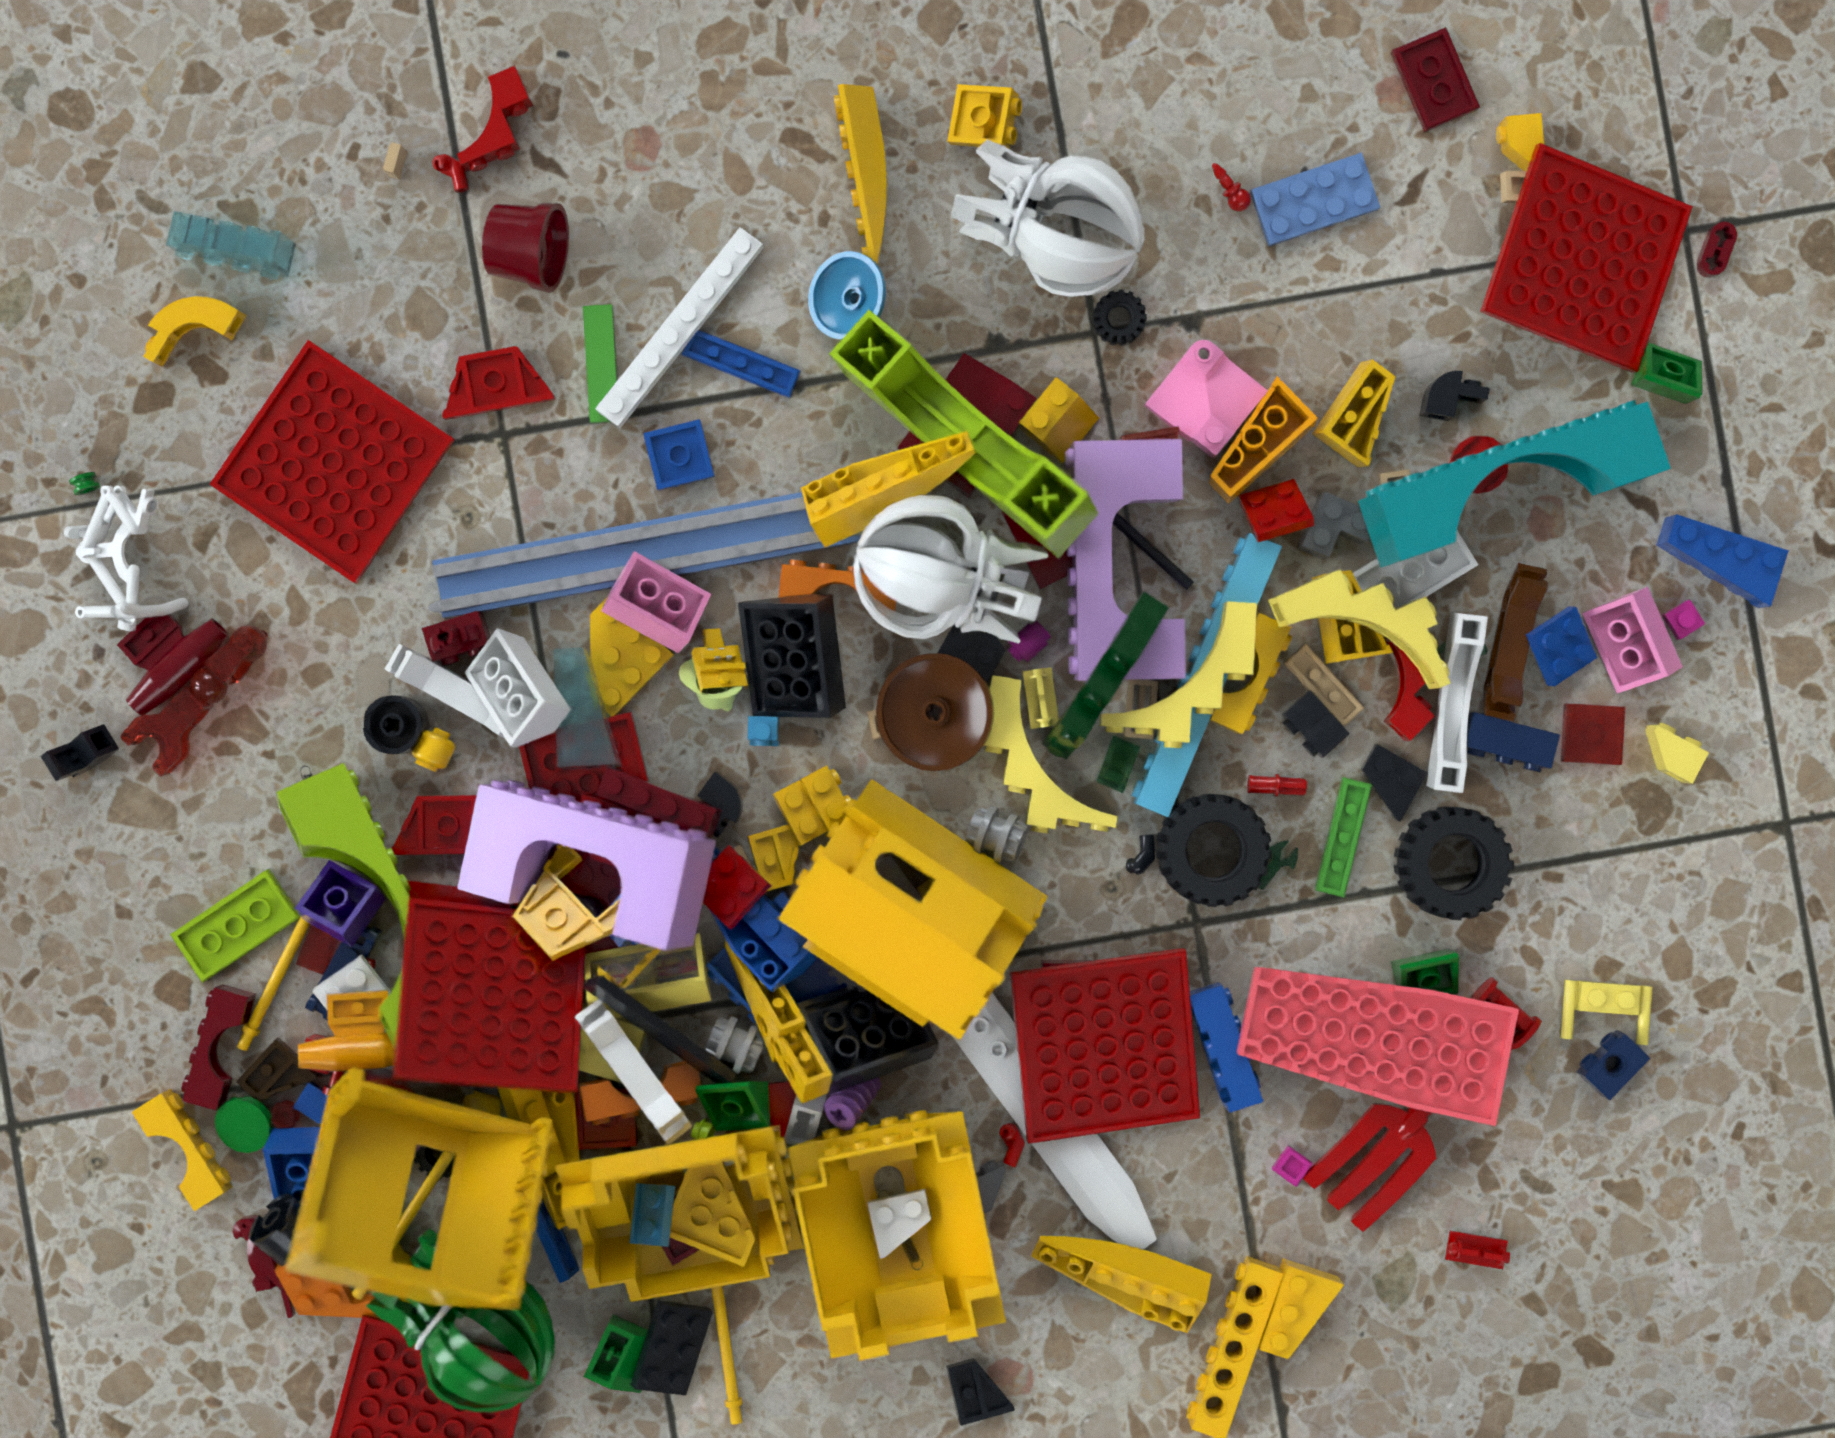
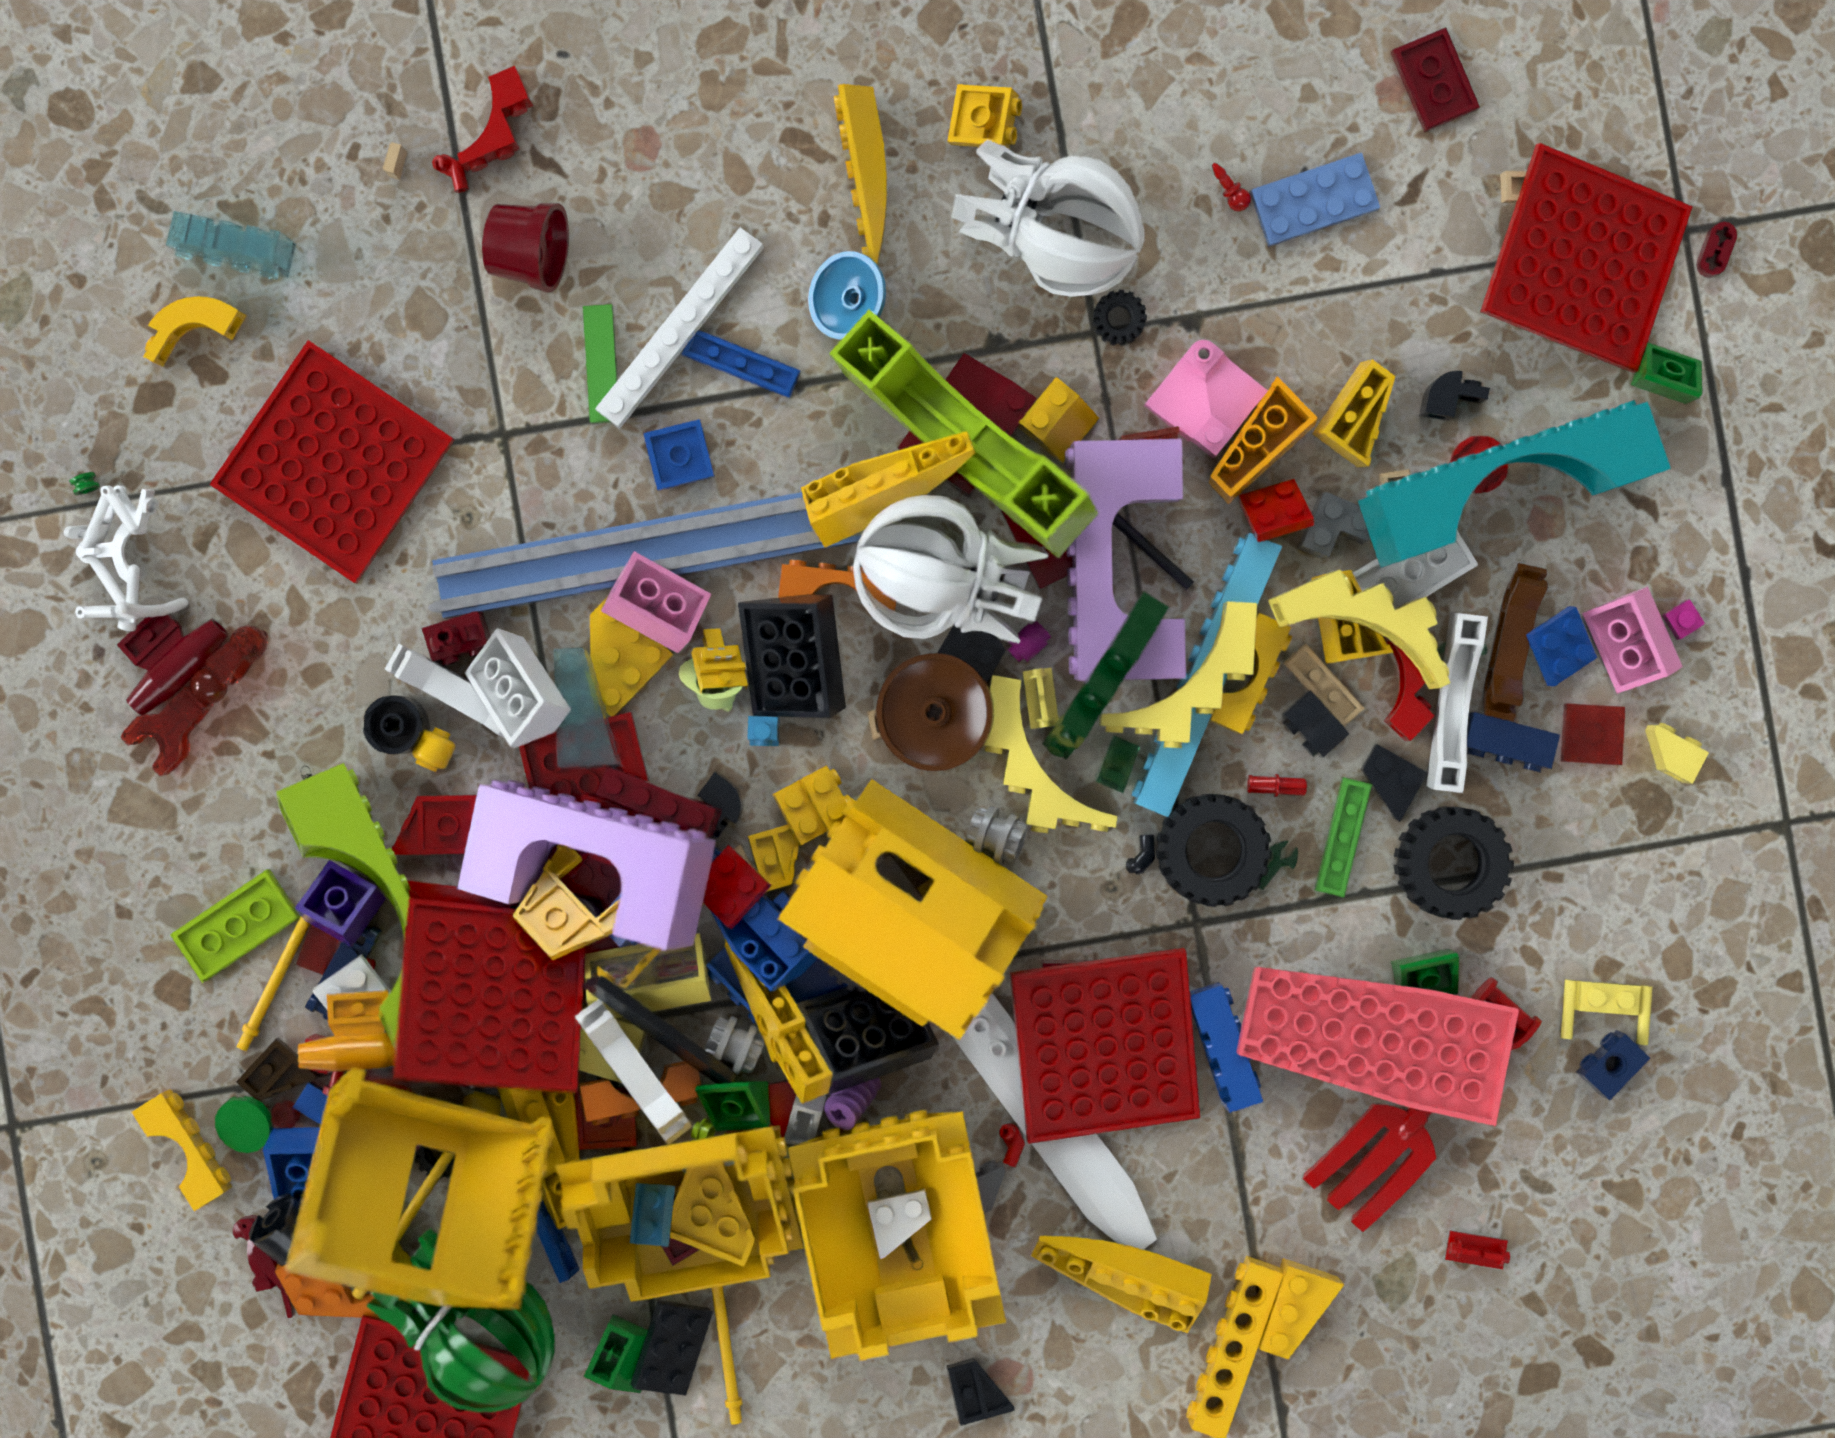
black brick [40,724,119,781] -> none
dark red arch [181,985,256,1111] -> none
red wing [442,346,556,420] -> none
tan tile [1124,679,1158,739] -> none
dark pink tile [1271,1145,1313,1187] -> none
yellow slope [1496,113,1544,171] -> none
blue wedge [1656,514,1789,609] -> none

